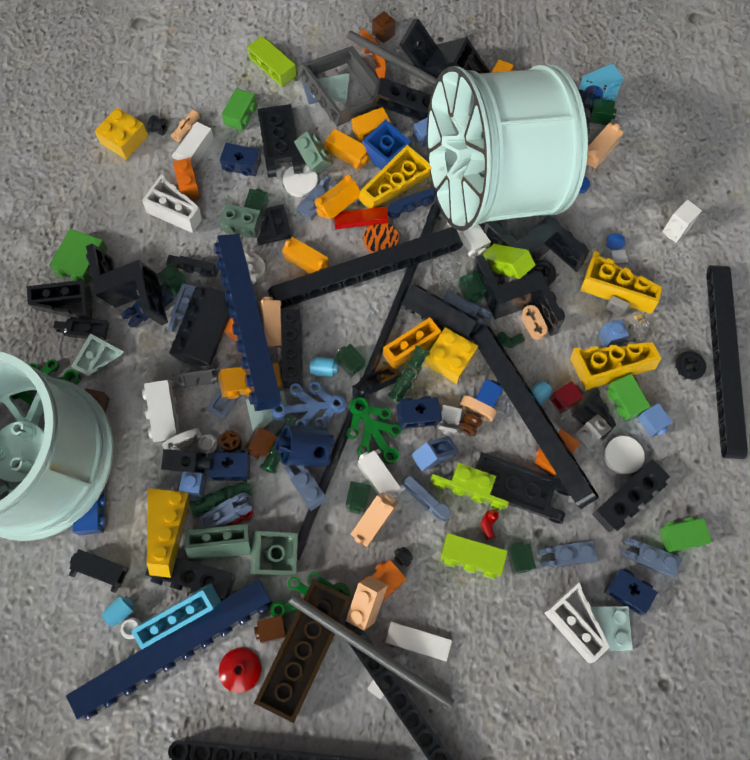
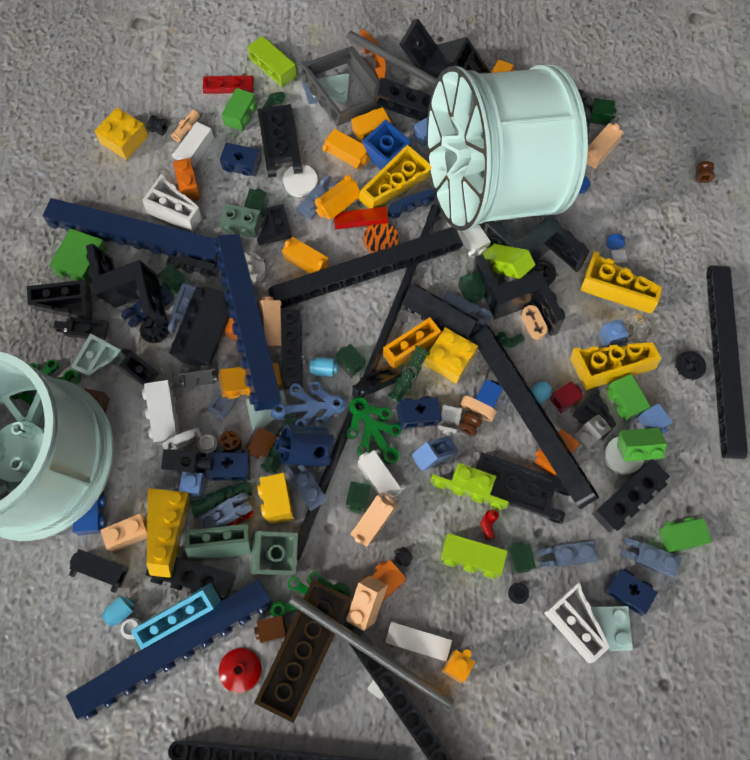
sand green brick [294,131,333,174] -> none
reddish brown brick [372,11,396,44] -> none
sand blue hinge [403,475,451,522] -> none
medium azure slope [579,63,624,101] -> none
light grey tile [605,295,630,316] -> none
white brick [662,200,702,243] -> none
none -> dark blue brick [42,198,218,267]
none -> light nougat brick [100,514,147,553]
none -> black slope [111,348,159,386]
none -> black gear [139,317,169,343]
none -> red tile [203,75,254,94]
none -> yellow brick [257,473,295,526]
none -> clear green arm [263,91,286,108]
none -> light orange brick [441,649,476,683]
none -> black plate [508,583,529,604]
none -> bright green brick [617,428,667,462]
none -> reddish brown wheel [696,161,715,183]

